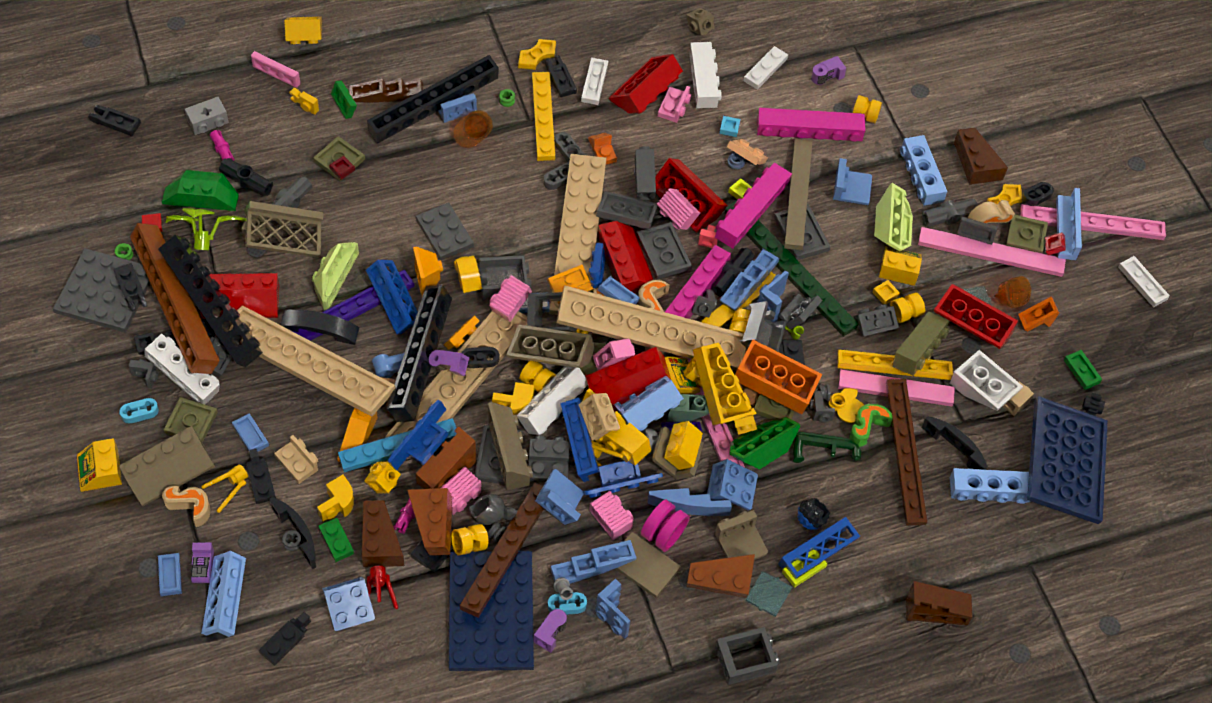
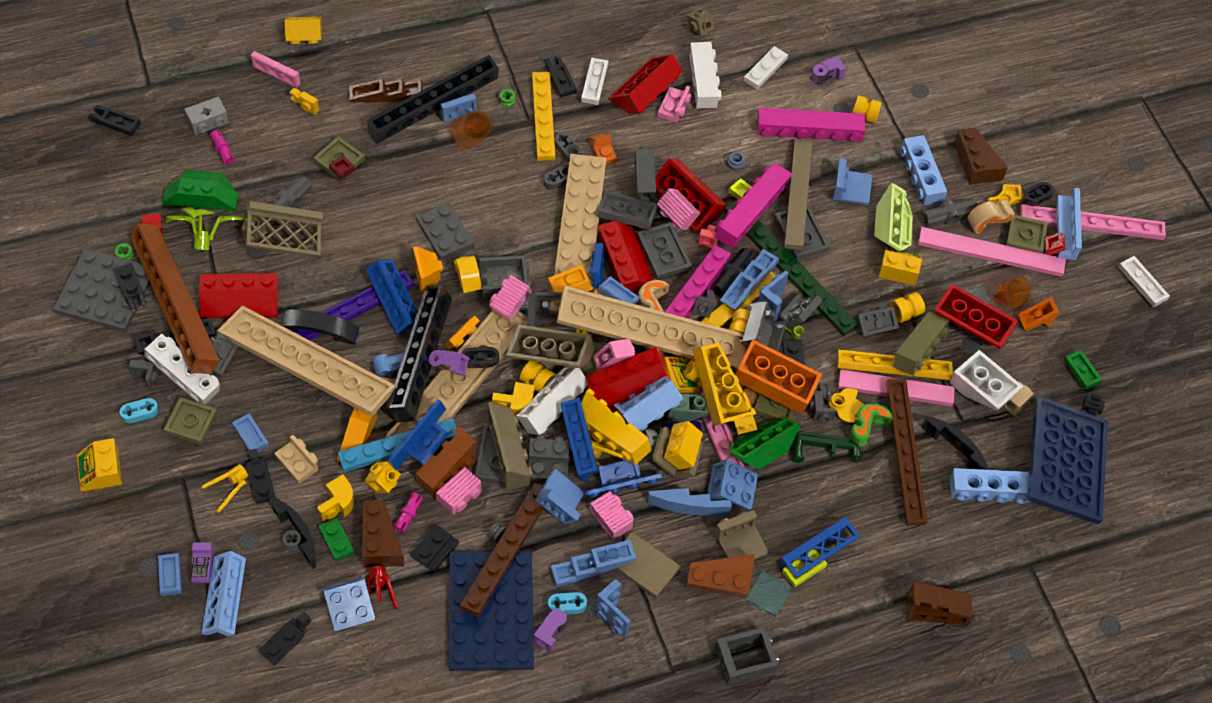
dark tan slope [119,426,215,507] -> none
black brick [158,234,263,367] -> none
tan animal [162,486,211,527] -> none
black piece [219,158,273,196] -> none
yellowish green wedge [312,242,359,311] -> none
green plate [331,81,357,119] -> none
dark orange wedge [407,488,452,555] -> none
yellow wheel [451,524,488,556] -> none
dark grey hair [469,494,517,525] -> none
yellow tile [518,39,556,70] -> none
light grey pin [553,577,573,600] -> none
tan bracket [579,393,620,440] -> none
dark pink wheel [640,499,690,552] -> none
medium azure plate [720,116,741,137] -> none
light nougat plate [727,139,768,165] -> none
black piece [797,498,830,530] -> none
yellow plate [873,280,900,305] -> none
dark grey tile [957,217,998,245] -> none

